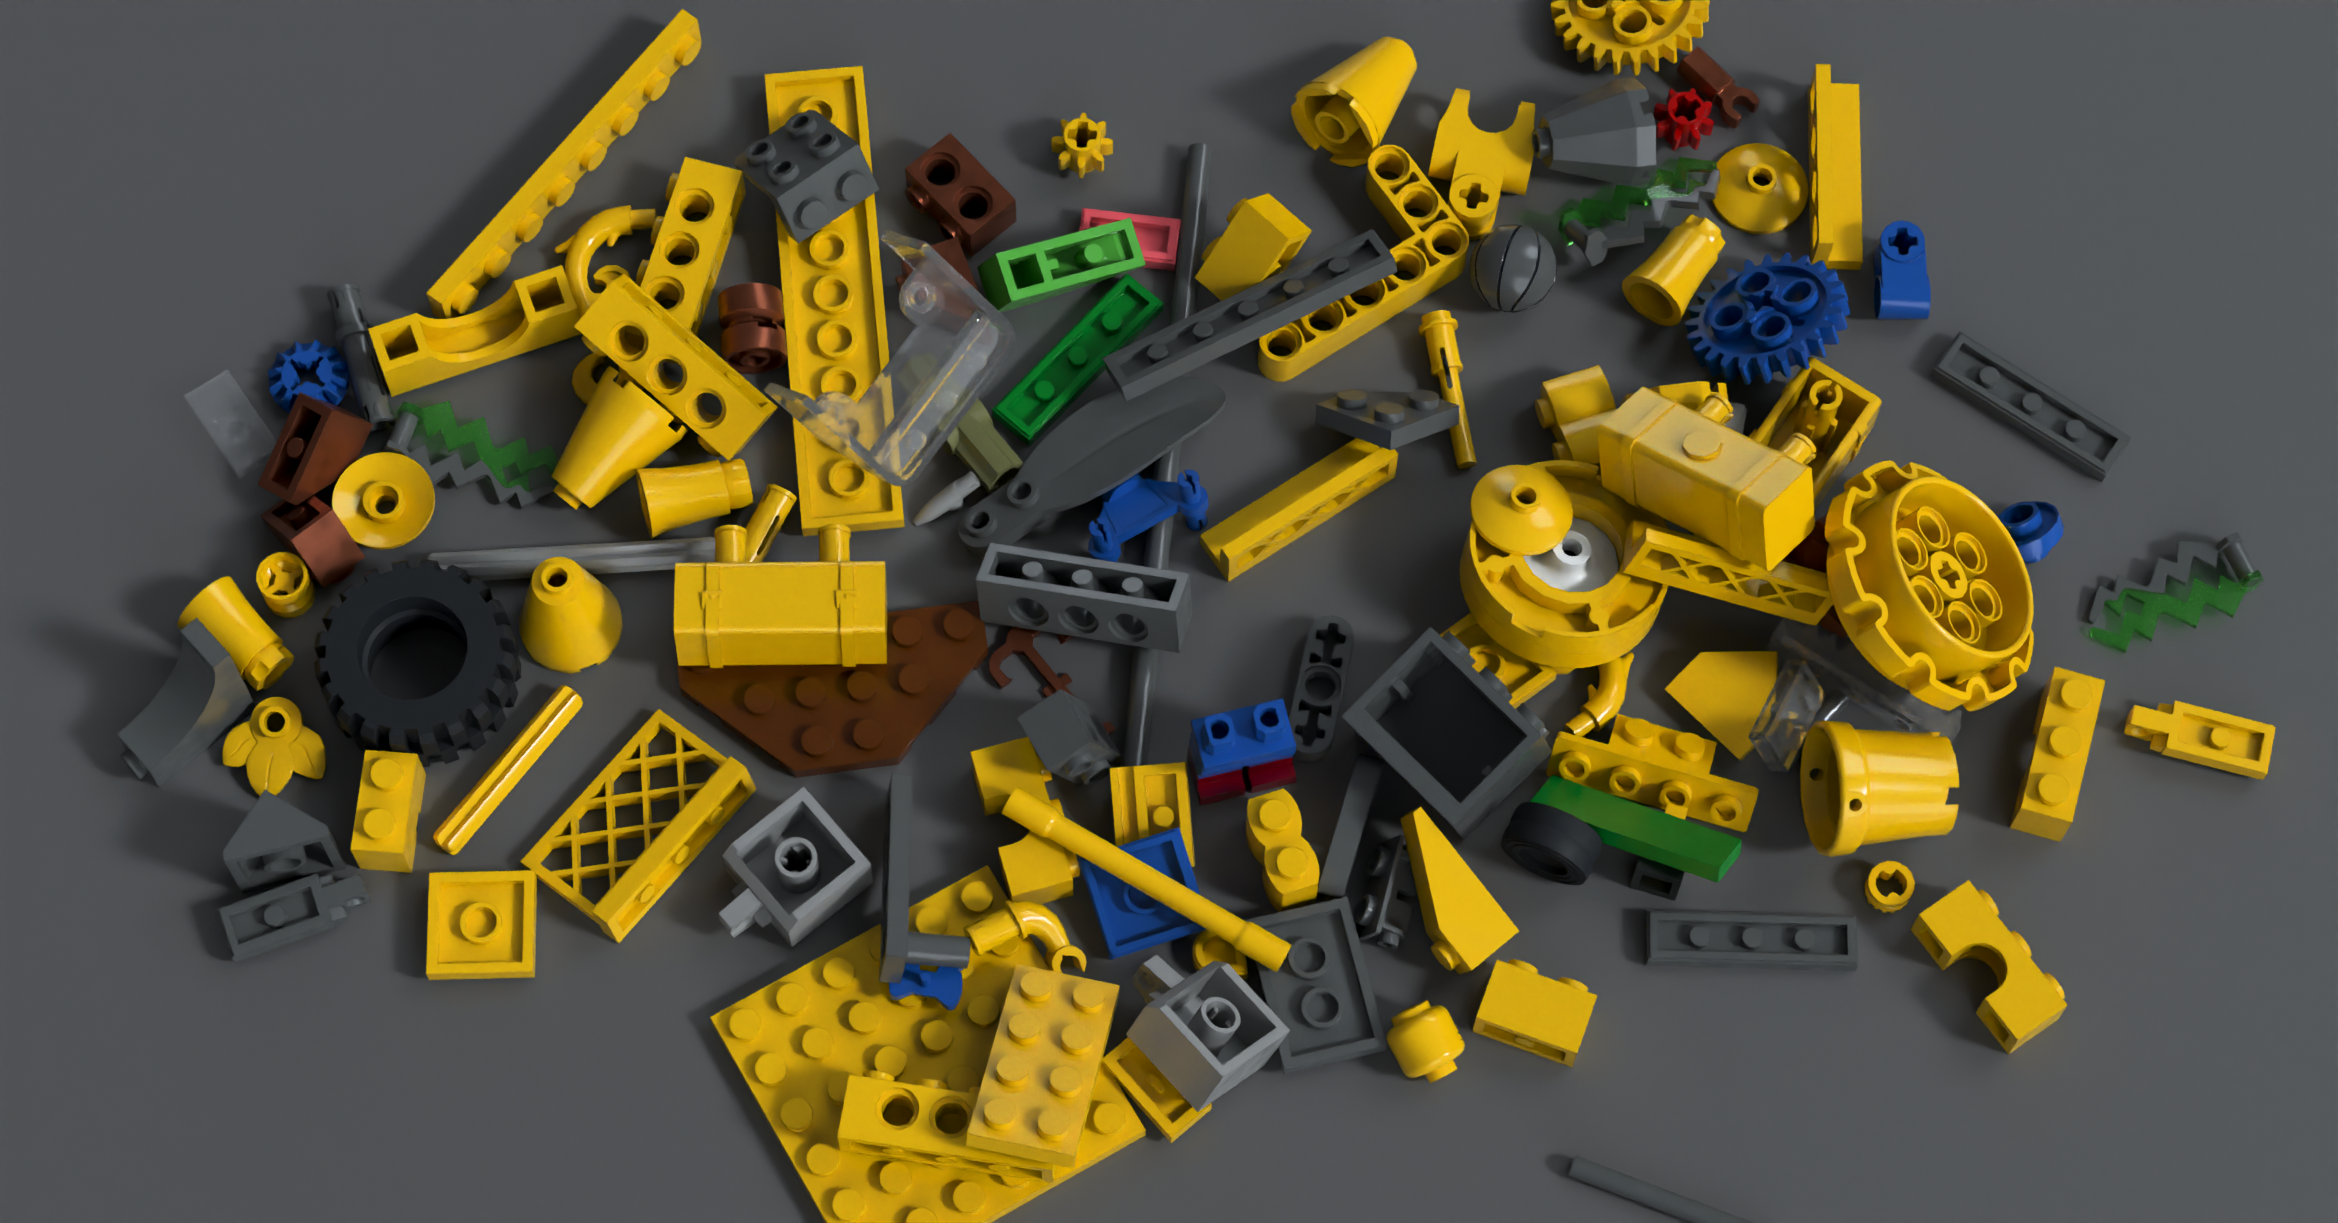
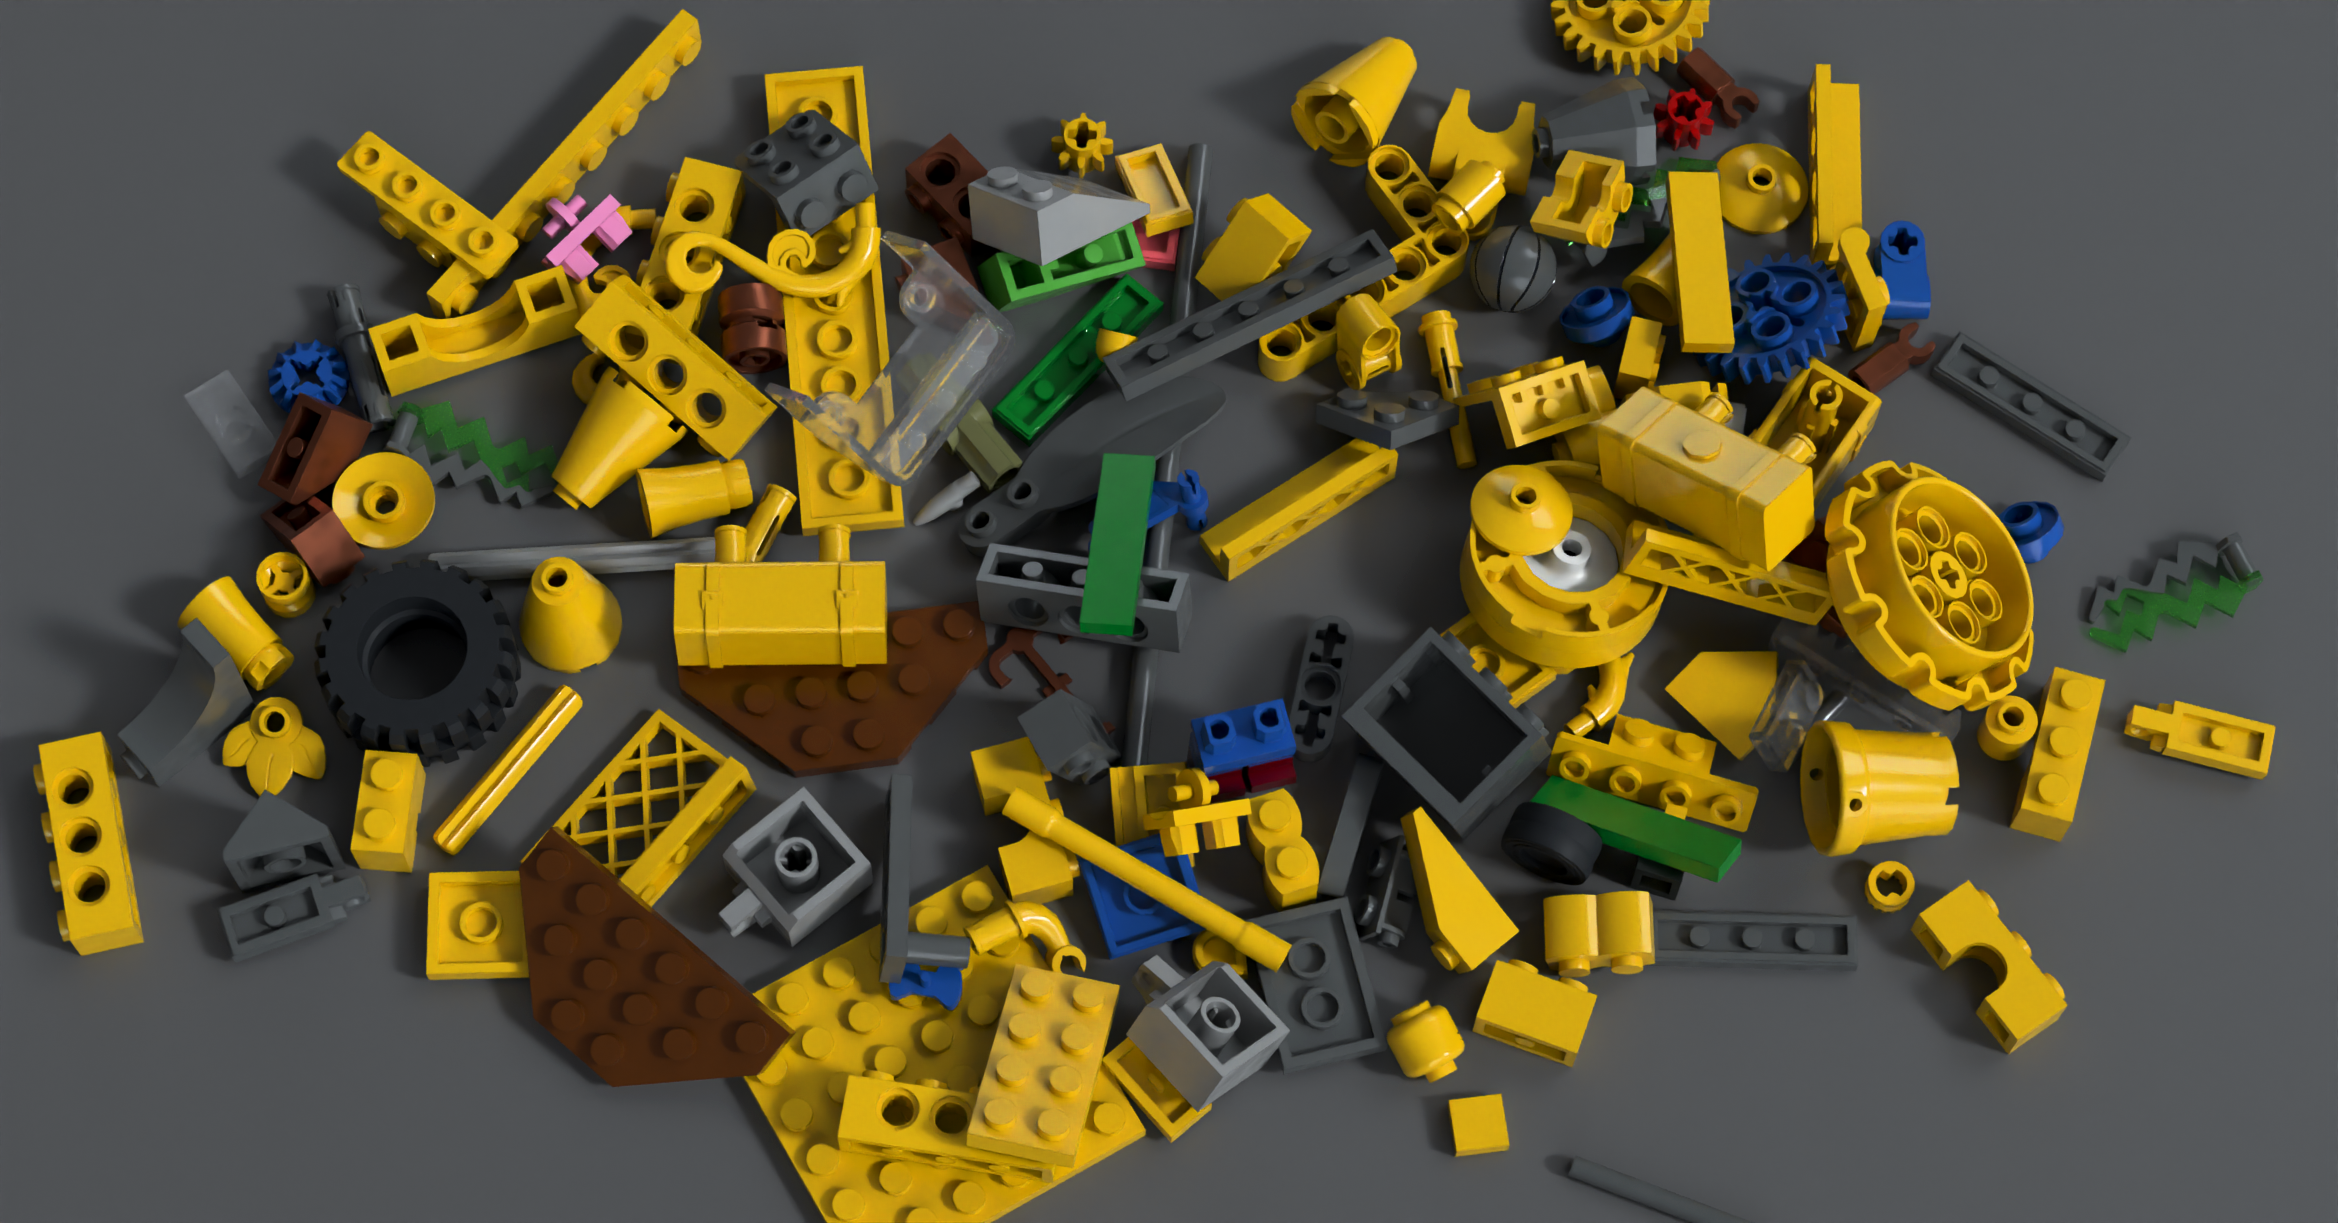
none -> yellow brick [33,731,144,956]
none -> yellow bracket [337,131,519,279]
none -> reddish brown plate [519,826,796,1087]
none -> bright pink hips [541,194,632,285]
none -> yellow plant [664,202,881,307]
none -> light grey slope [968,166,1150,266]
none -> green tile [1079,453,1156,636]
none -> yellow hinge [1096,328,1138,363]
none -> yellow tile [1115,143,1194,237]
none -> yellow hips [1142,767,1252,857]
none -> yellow piece [1335,293,1402,390]
none -> yellow brick [1432,160,1506,234]
none -> yellow tile [1447,1094,1509,1157]
none -> yellow bracket [1453,356,1602,449]
none -> yellow cylinder [1530,150,1633,249]
none -> yellow brick [1543,891,1655,978]
none -> blue plate [1559,286,1635,347]
none -> yellow piece [1613,316,1666,399]
none -> yellow tile [1665,171,1735,353]
none -> yellow plate [1830,227,1890,352]
none -> copper bar [1848,322,1936,394]
none -> yellow brick [1977,695,2038,761]

